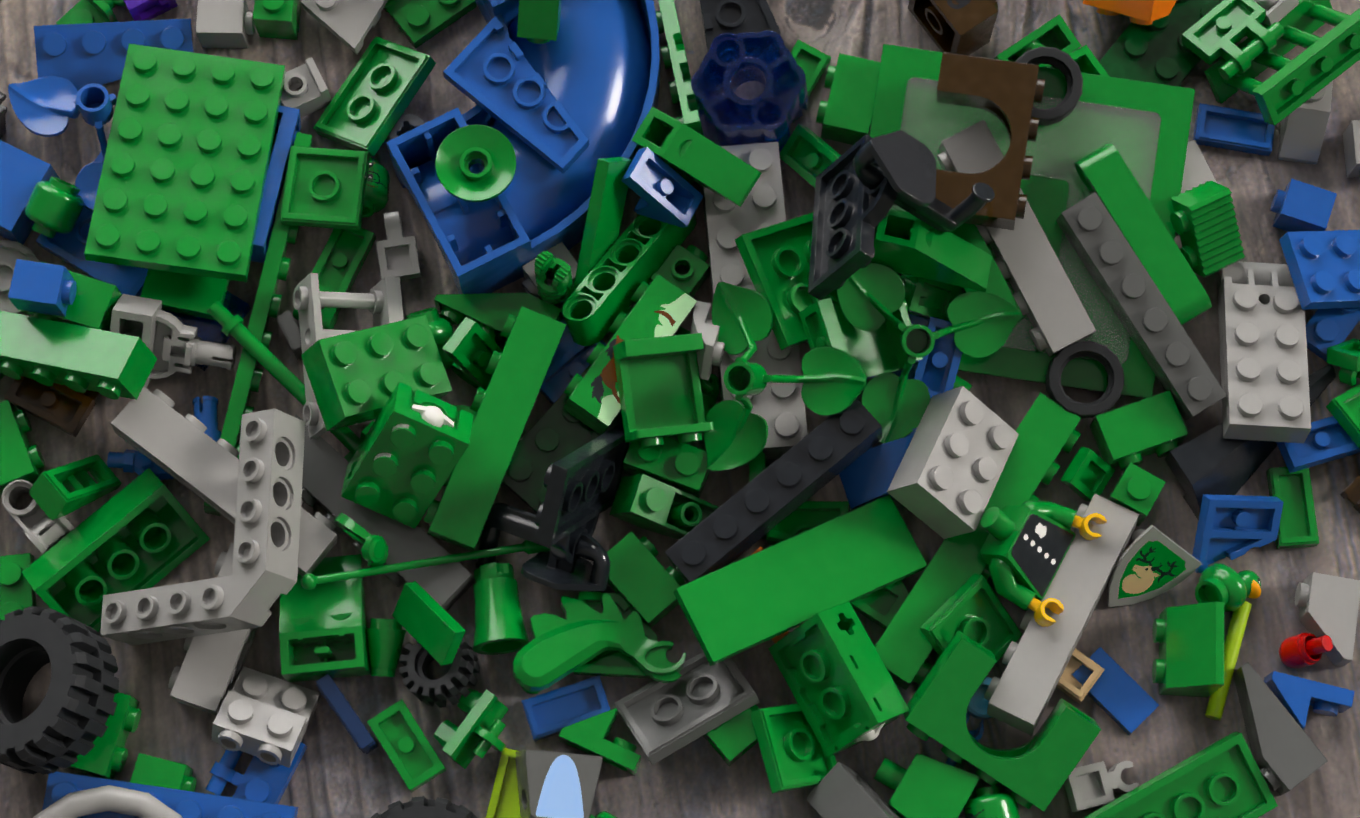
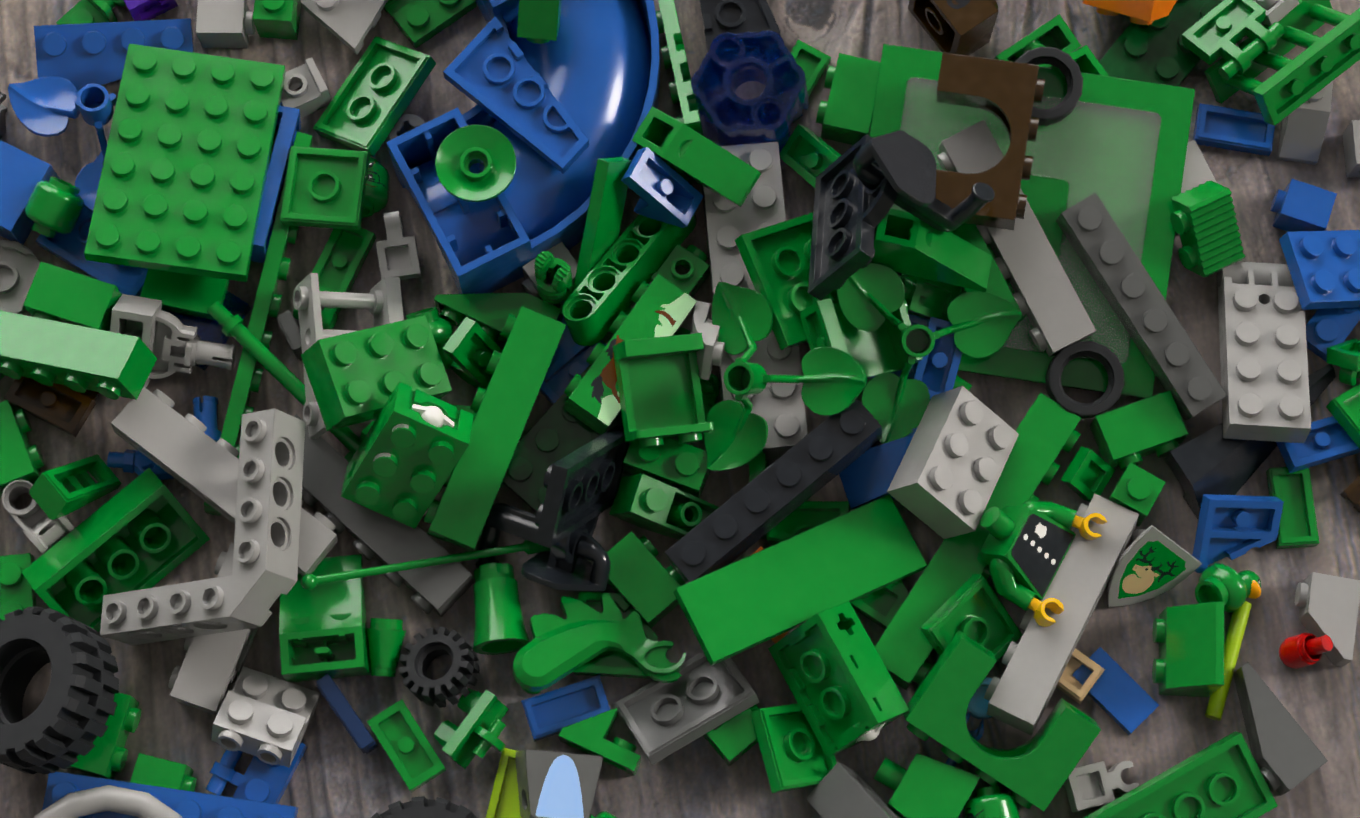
blue brick [8,259,77,317] -> none
green piece [335,513,389,567] -> none
green tile [392,581,466,666] -> none
green beam [1074,142,1212,325] -> none
blue slope [1264,671,1355,730] -> none

